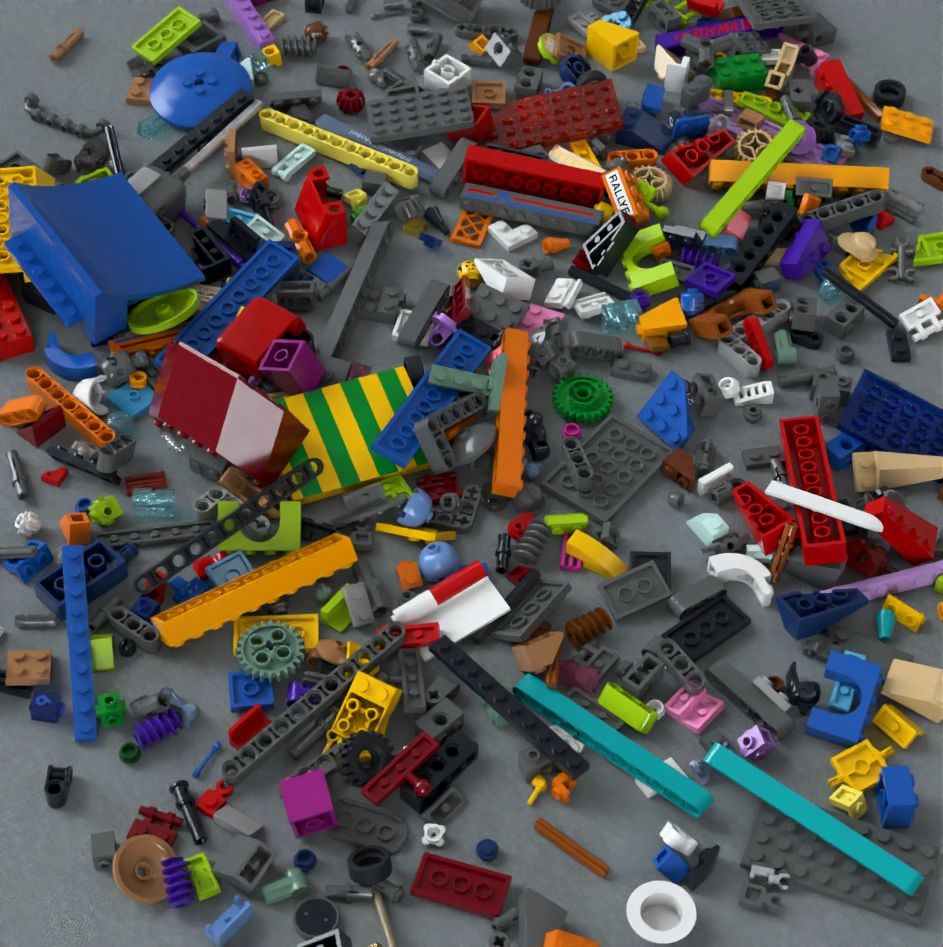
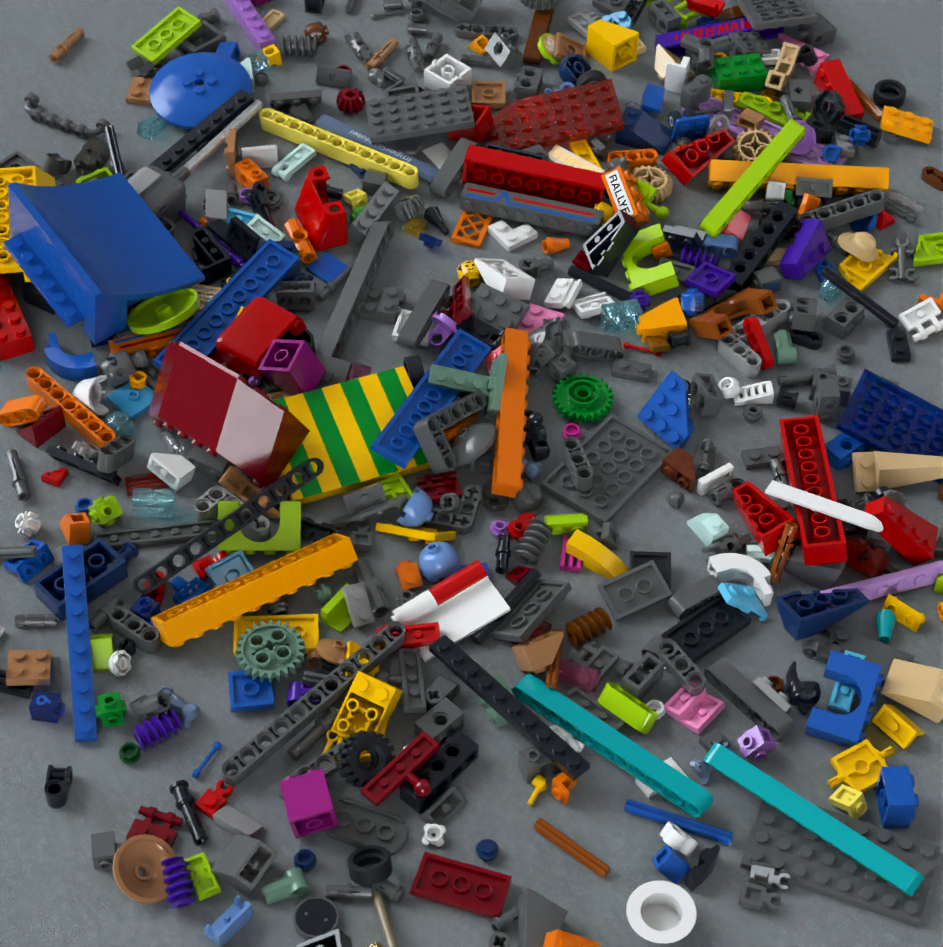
red panel [228,703,273,750] -> none
none -> white plate [108,650,131,677]
none -> white slope [147,453,196,491]
none -> medium lavender plate [490,520,509,539]
none -> blue axle [625,799,733,845]
none -> medium azure wing [717,582,768,622]
none -> black bush [776,388,799,409]

